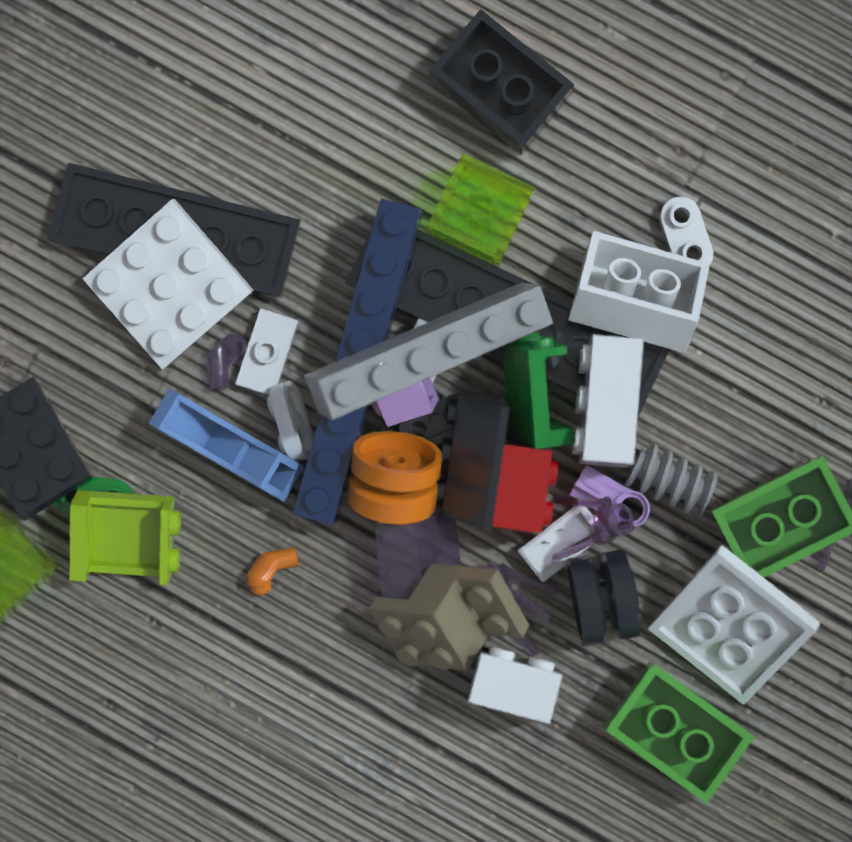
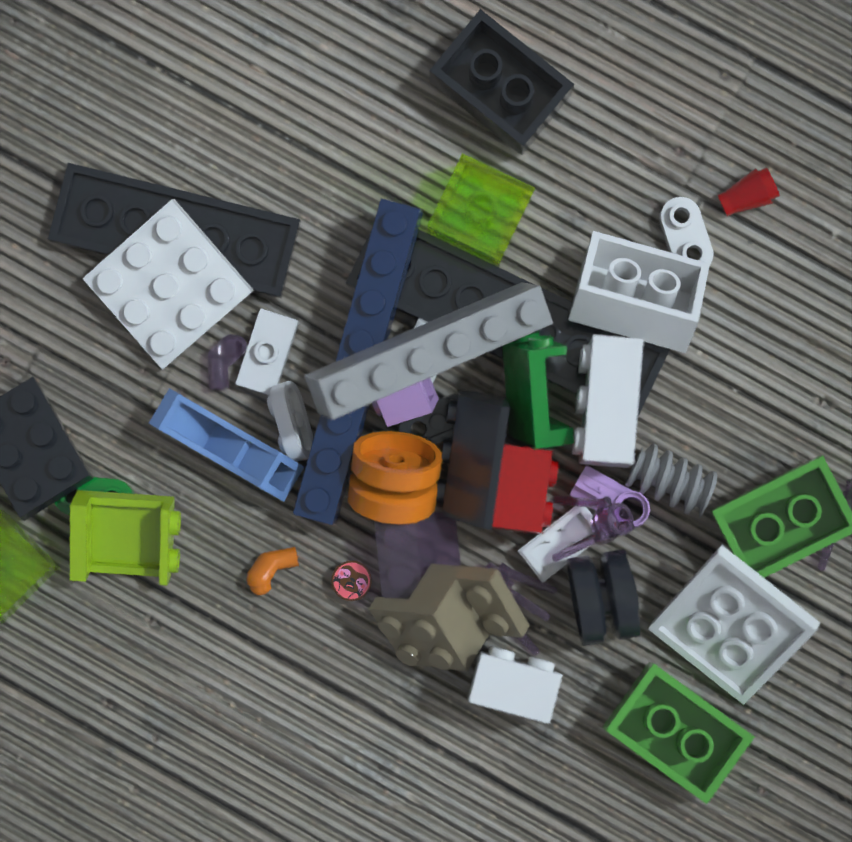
none -> tile [331,561,372,601]
none -> red cone [717,167,780,217]

